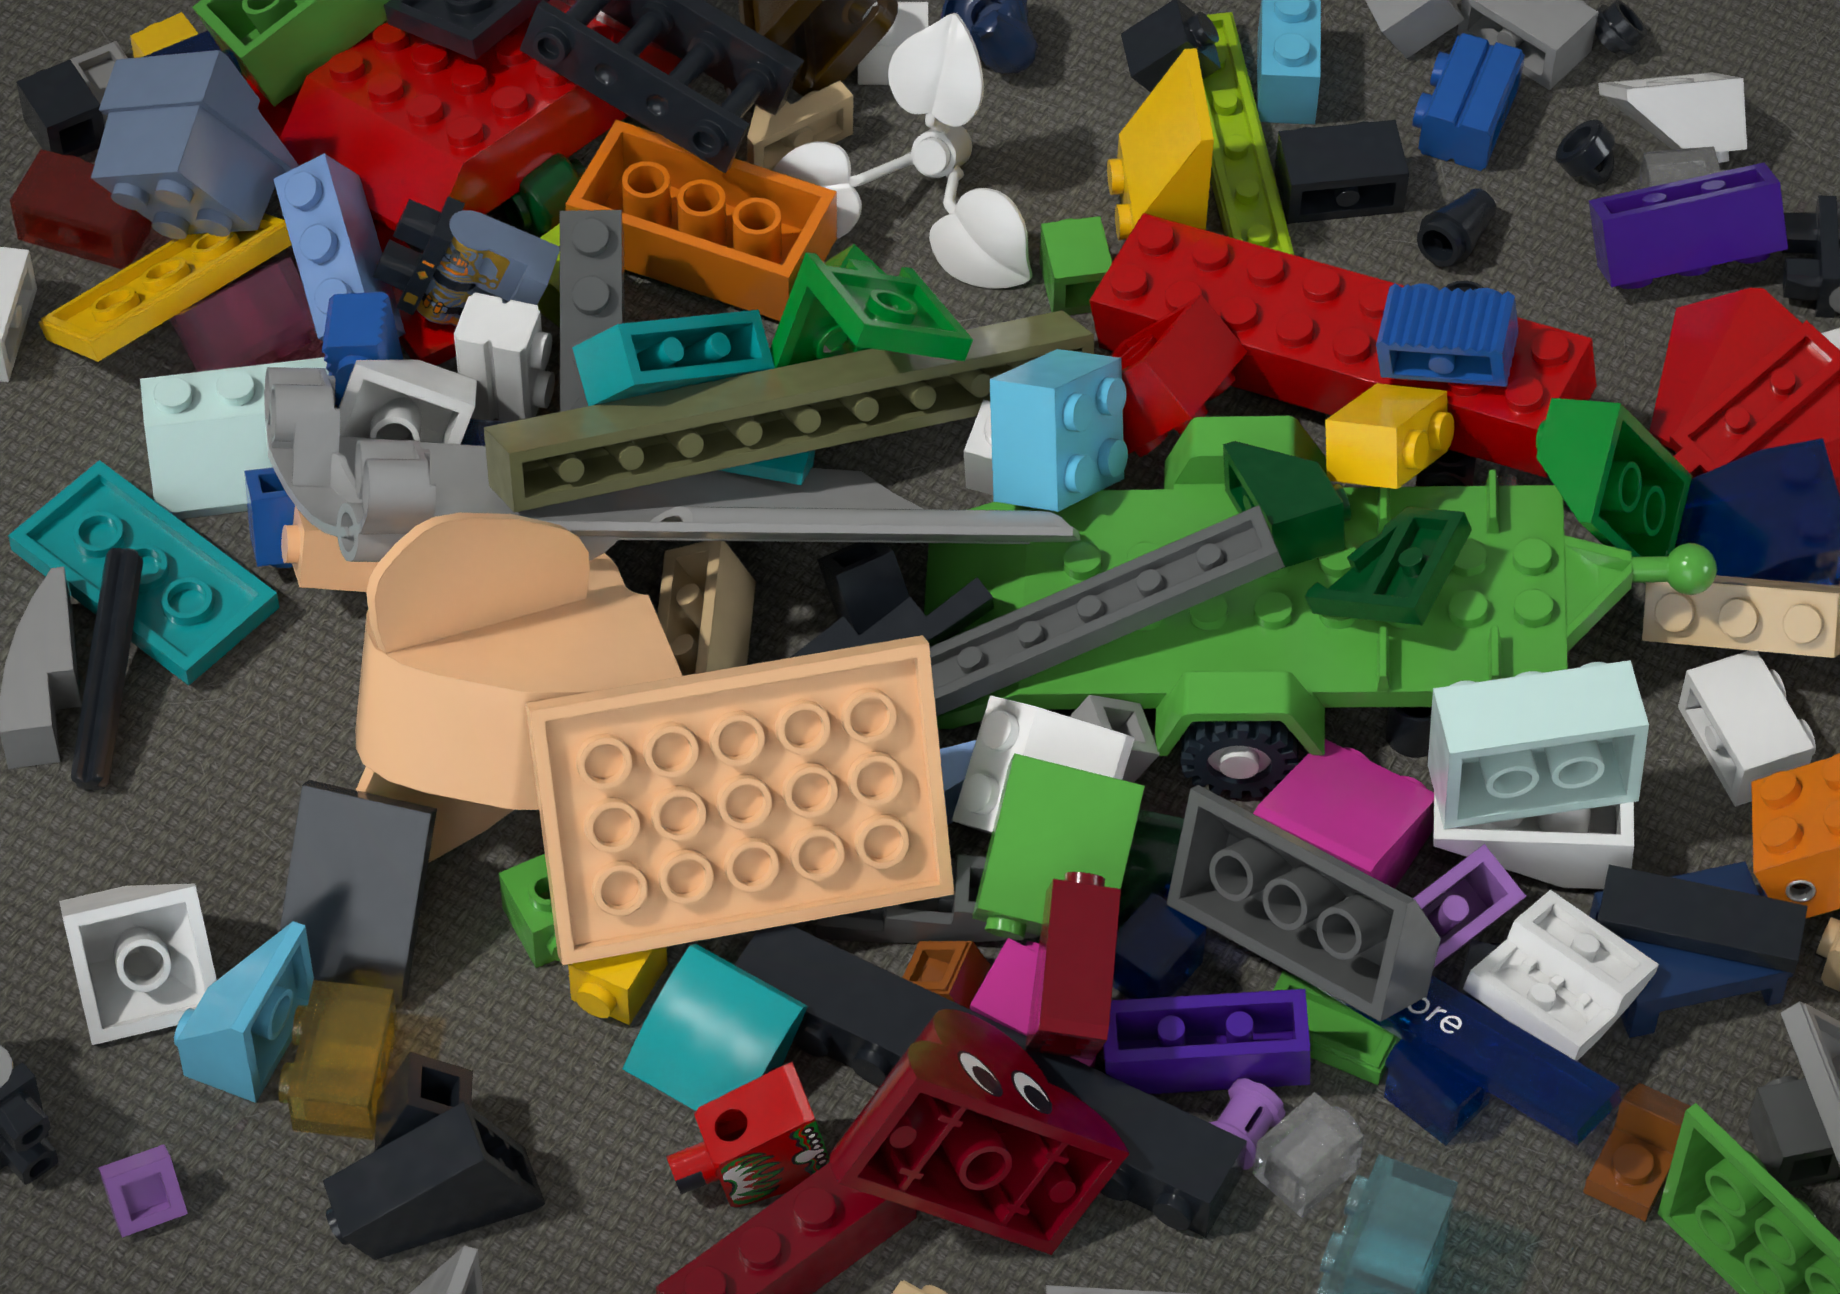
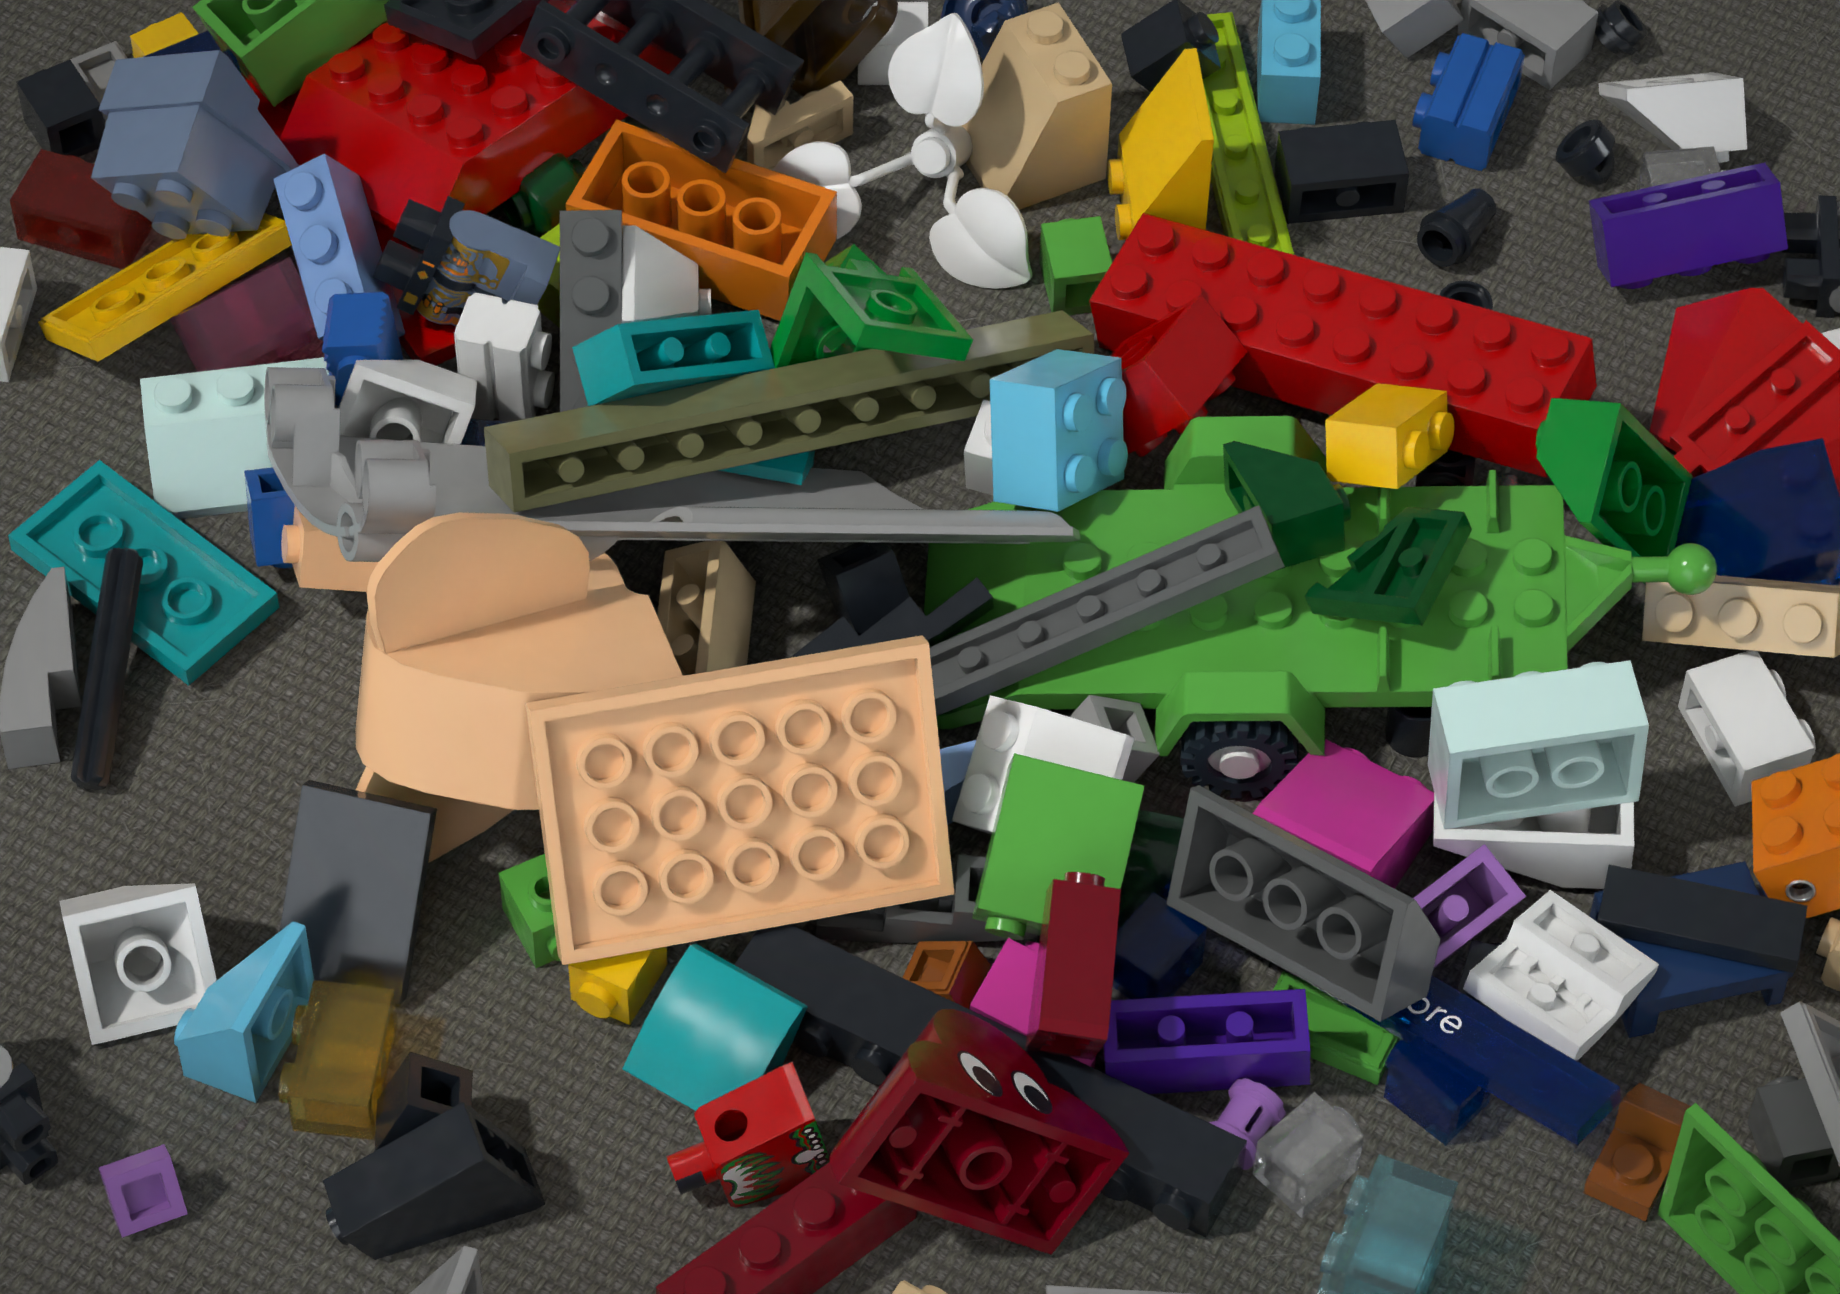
blue brick [1376,283,1519,387] -> none
none -> white slope [622,225,712,323]
none -> tan slope [962,2,1112,210]

